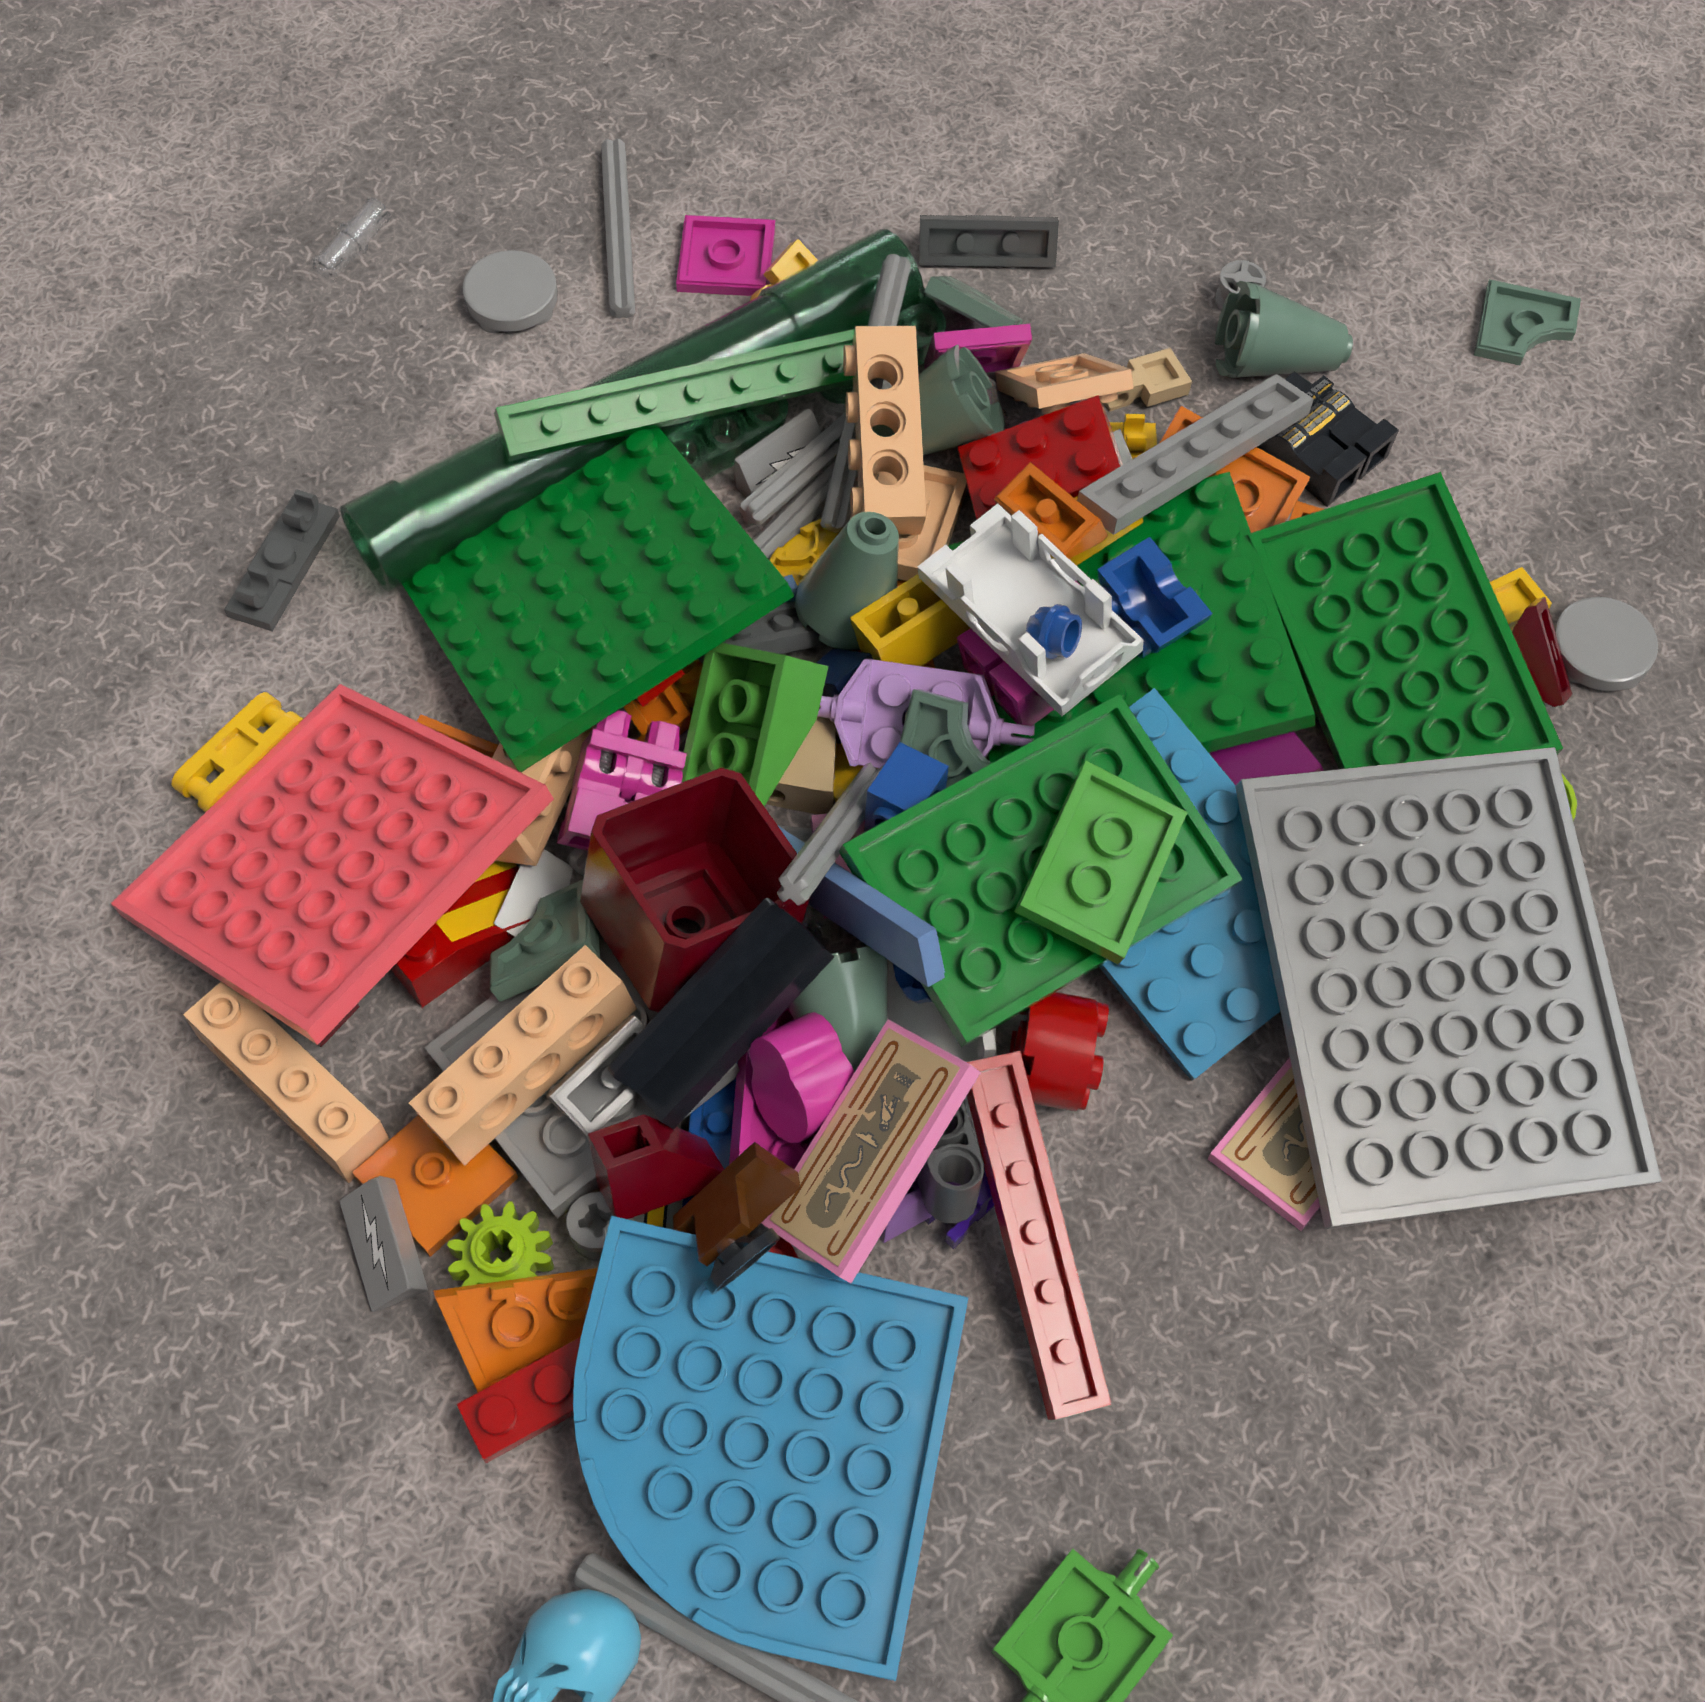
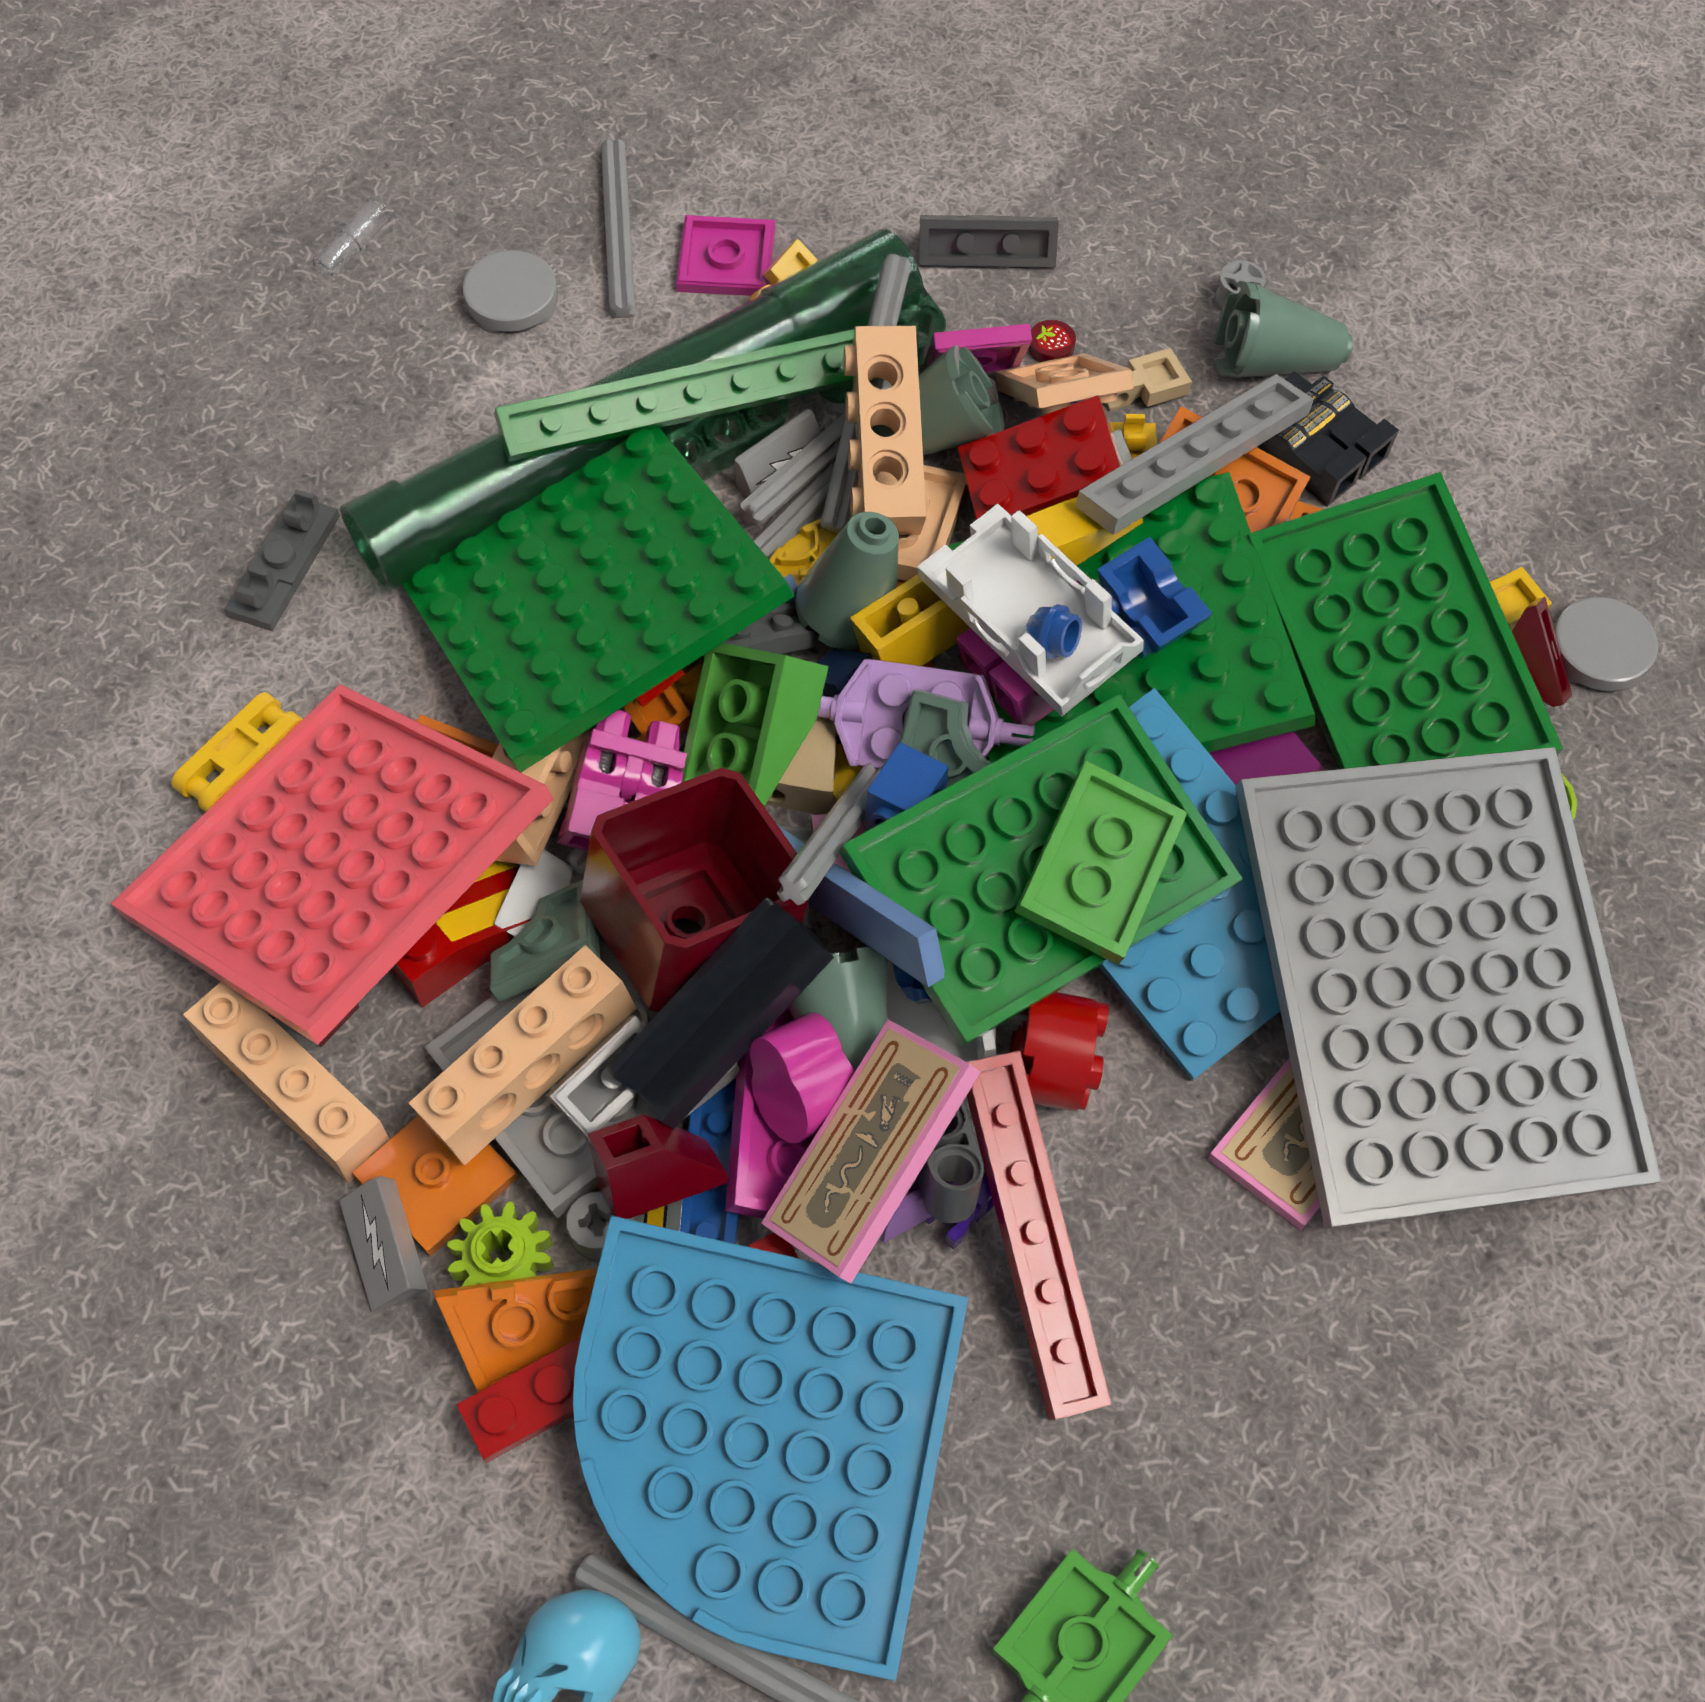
reddish brown piece [673,1142,801,1295] -> none
sand green tile [924,276,1023,328] -> none
orange slope [994,462,1108,559] -> none
sand green tile [1474,279,1581,365] -> none
none -> dark red tile [1028,320,1076,362]

